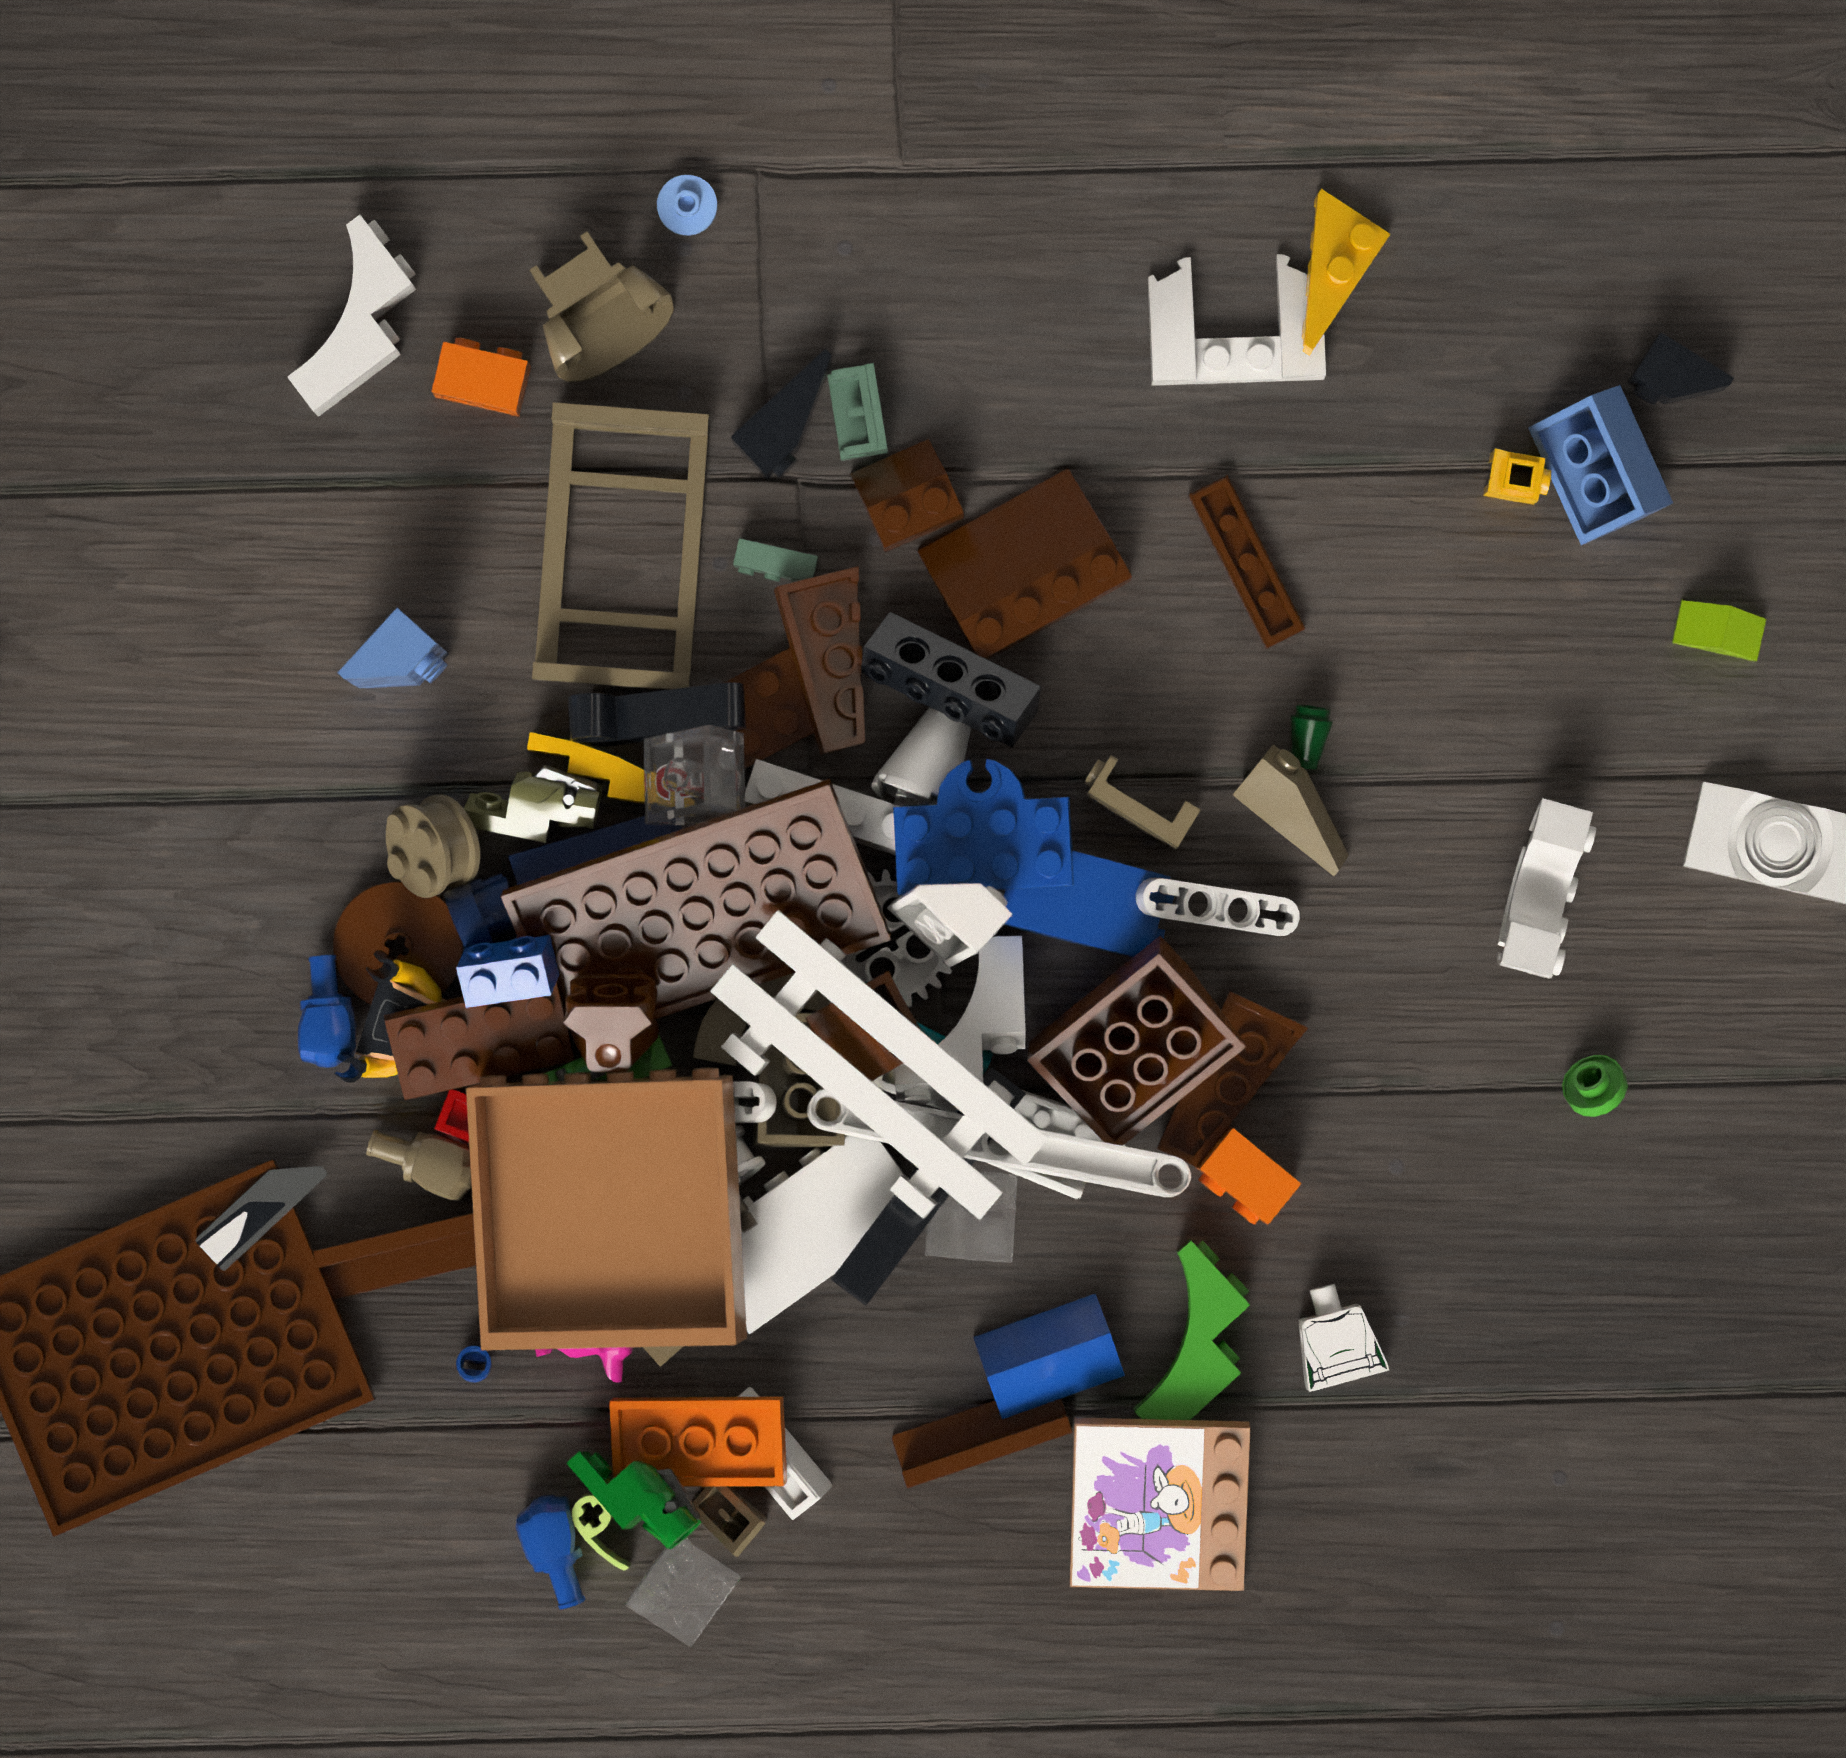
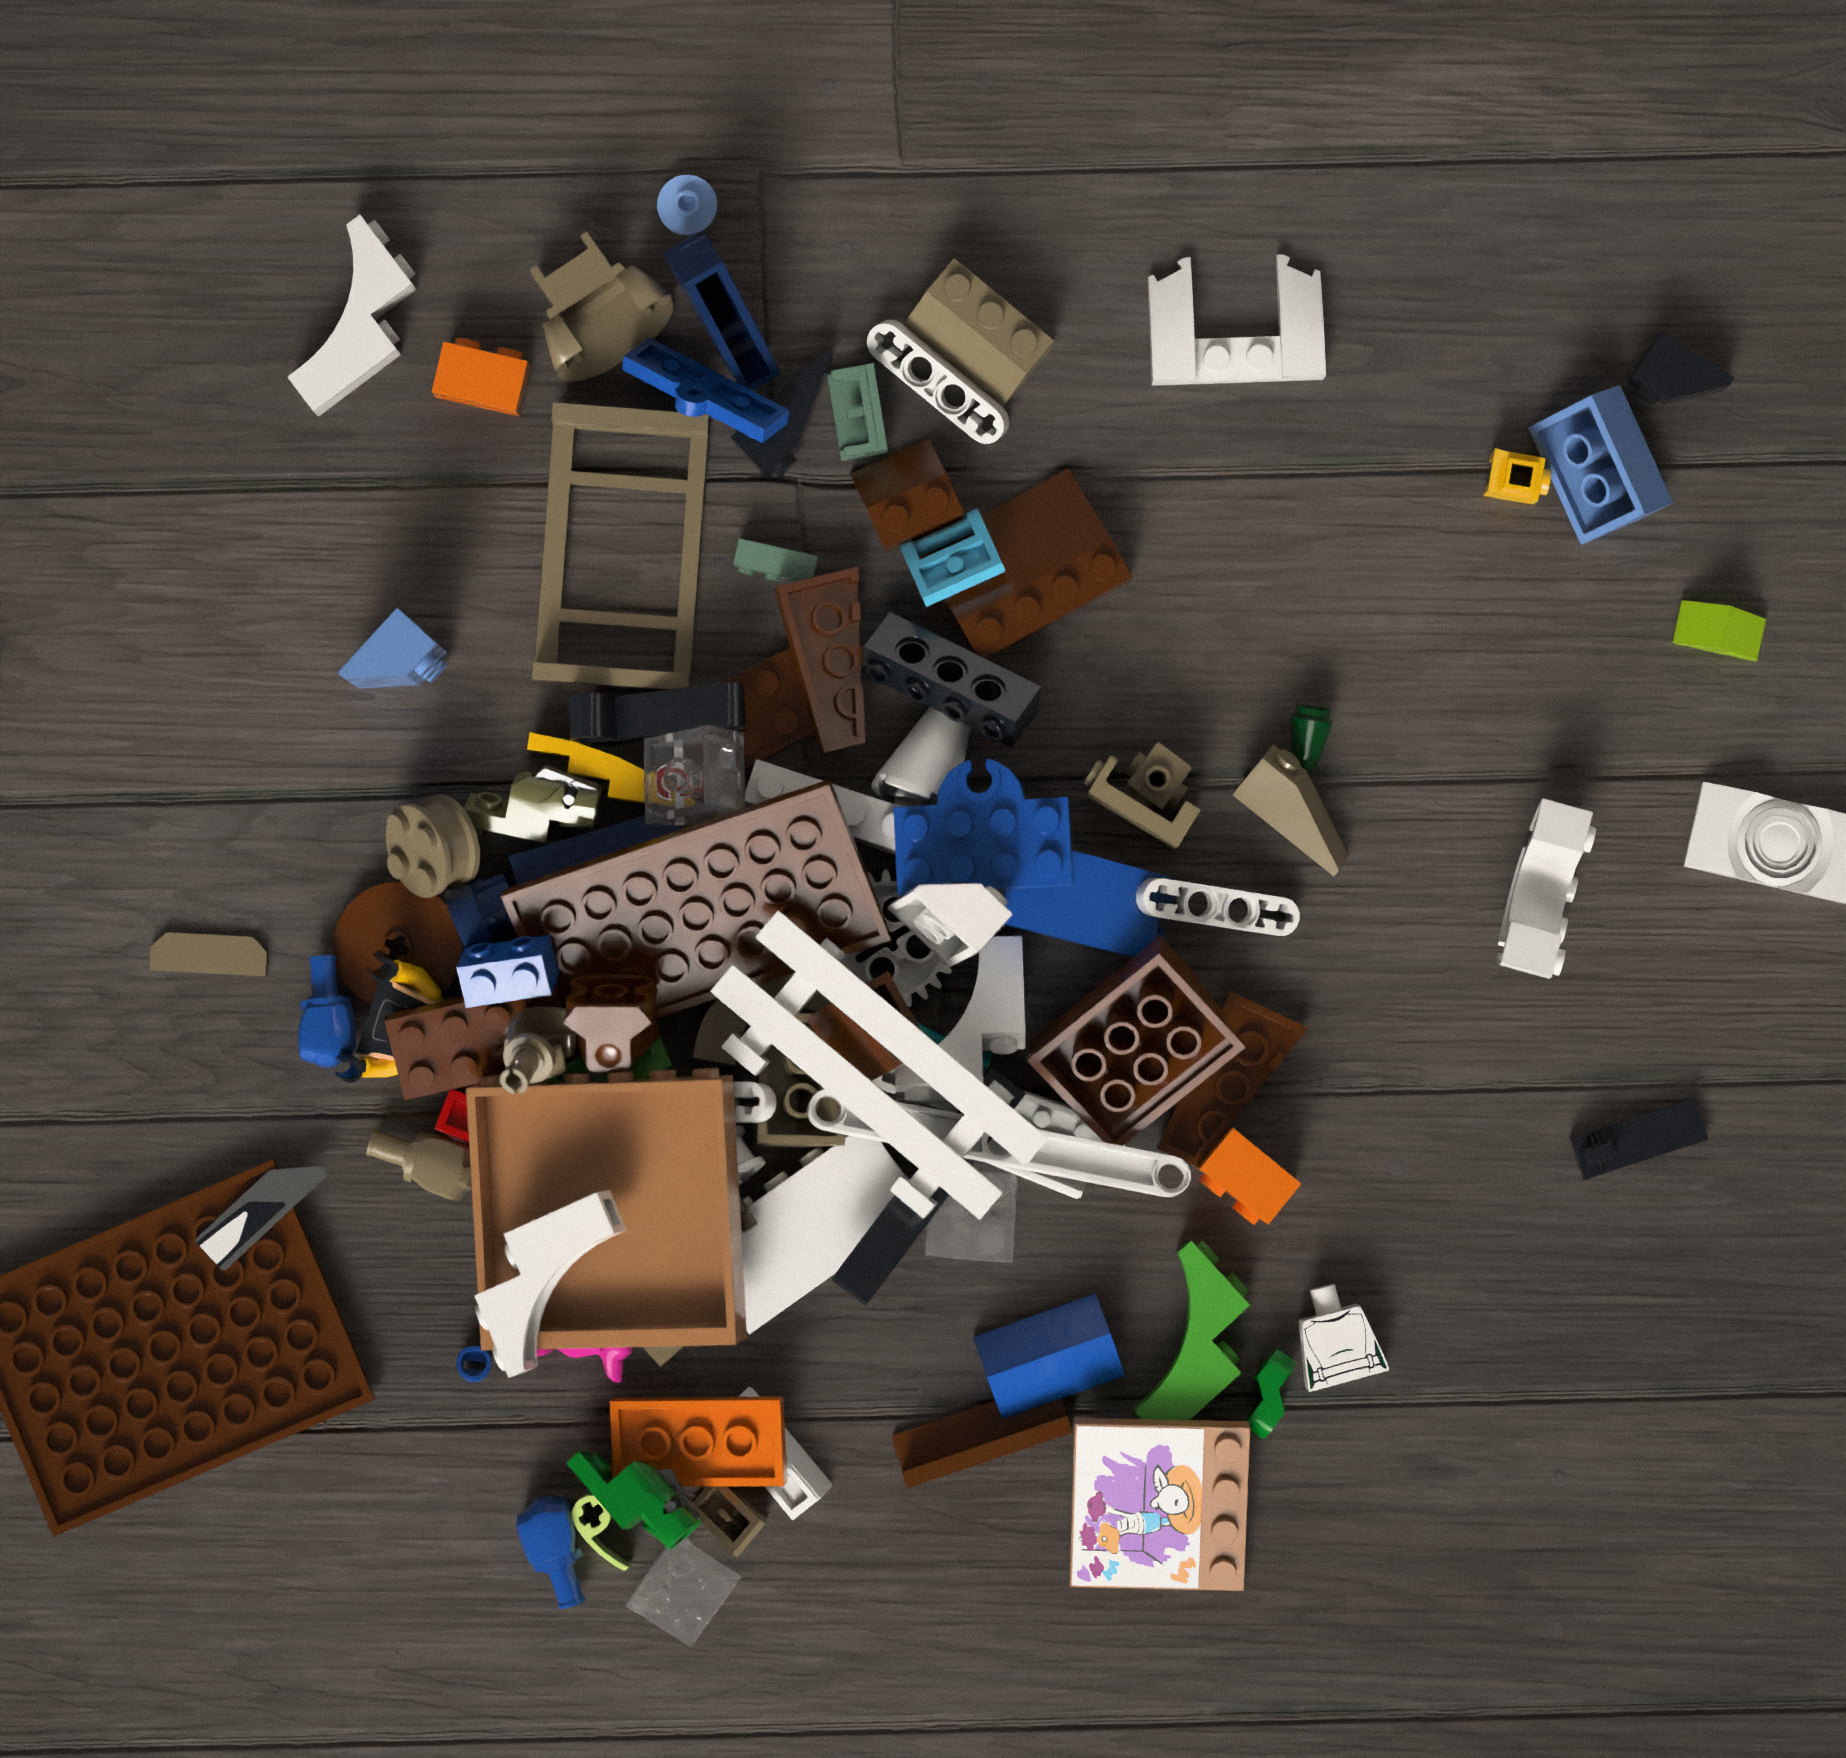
reddish brown panel [313,1213,476,1299] -> none
reddish brown tile [1188,475,1305,649] -> none
yellow wing [1302,188,1390,356] -> none
bright green plate [1562,1055,1628,1117] -> none
none -> dark tan piece [149,932,268,976]
none -> white arch [475,1190,627,1378]
none -> dark tan piece [500,1006,576,1094]
none -> blue hinge [622,338,789,443]
none -> dark blue brick [662,232,781,391]
none -> white beam [867,320,1009,444]
none -> medium azure plate [899,508,1005,607]
none -> dark tan slope [903,258,1054,408]
none -> dark tan brick [1124,742,1193,812]
none -> green piece [1244,1347,1297,1439]
none -> black hinge [1569,1098,1708,1180]

